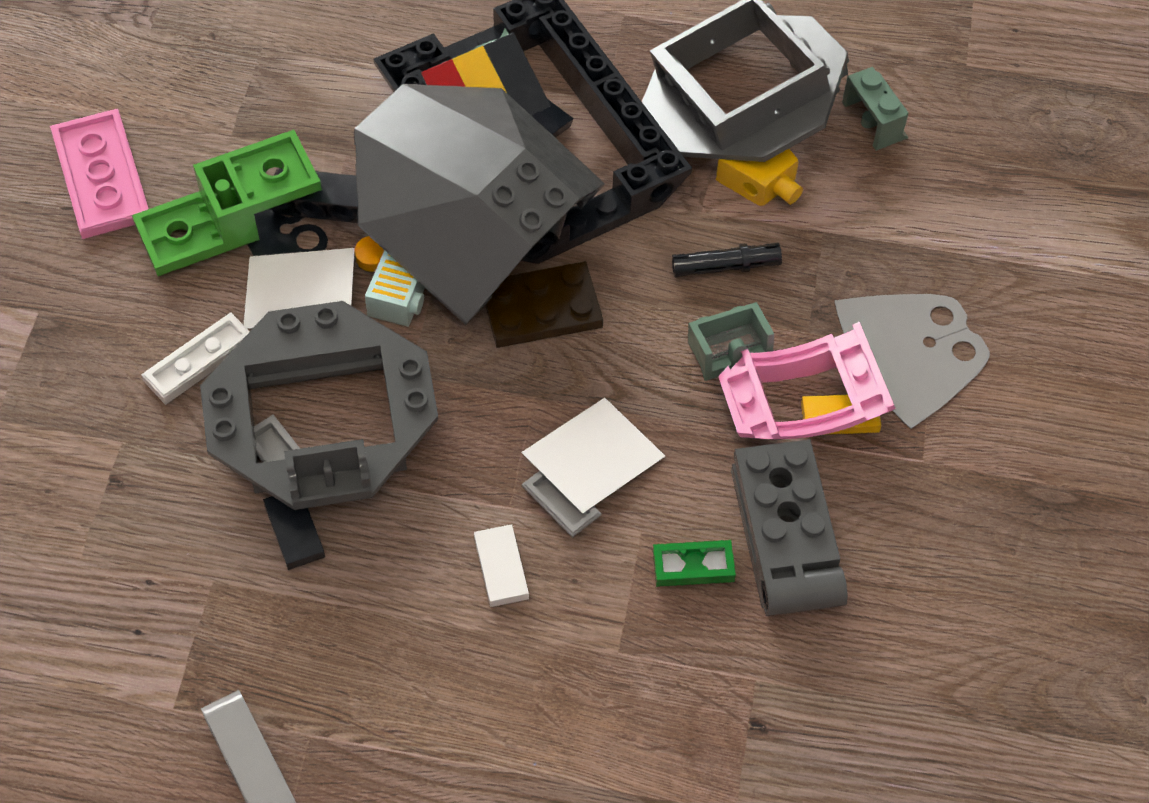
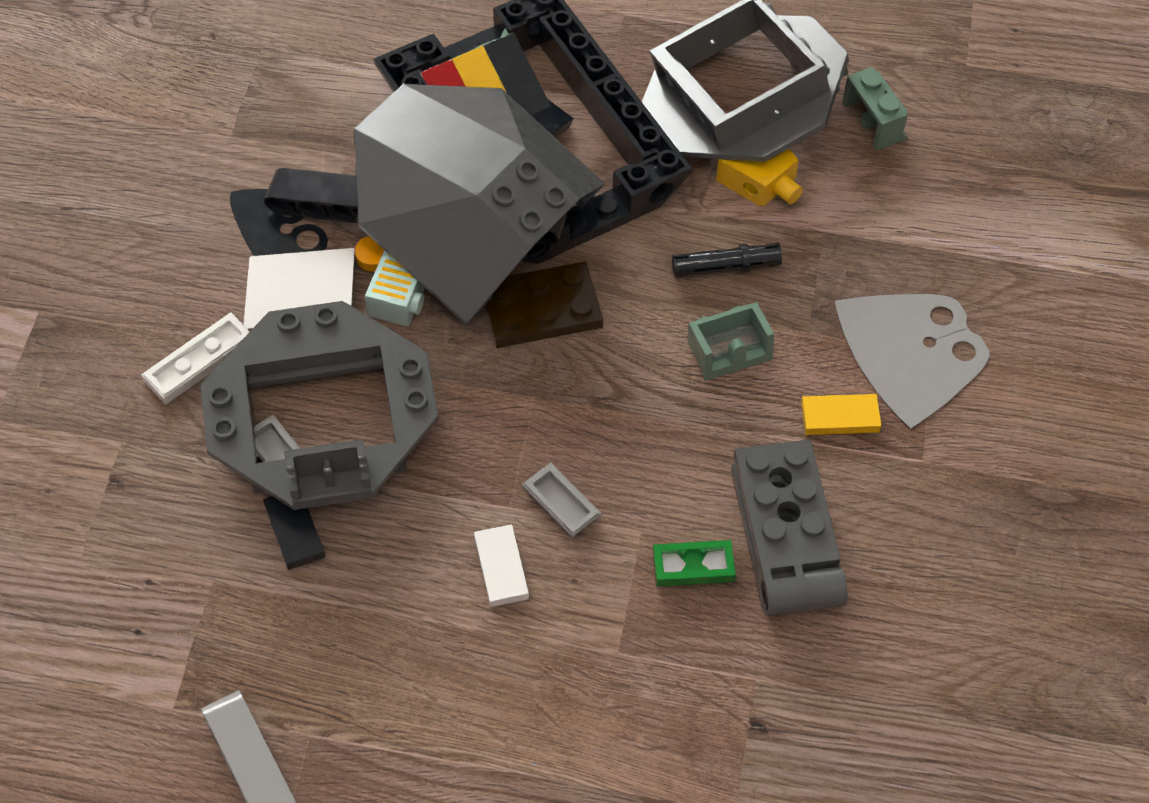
bright pink tile [50,109,149,239] -> none
bright green bracket [132,130,322,276] -> none
white sticker [521,398,665,514] -> none
bright pink wedge [718,322,896,439] -> none

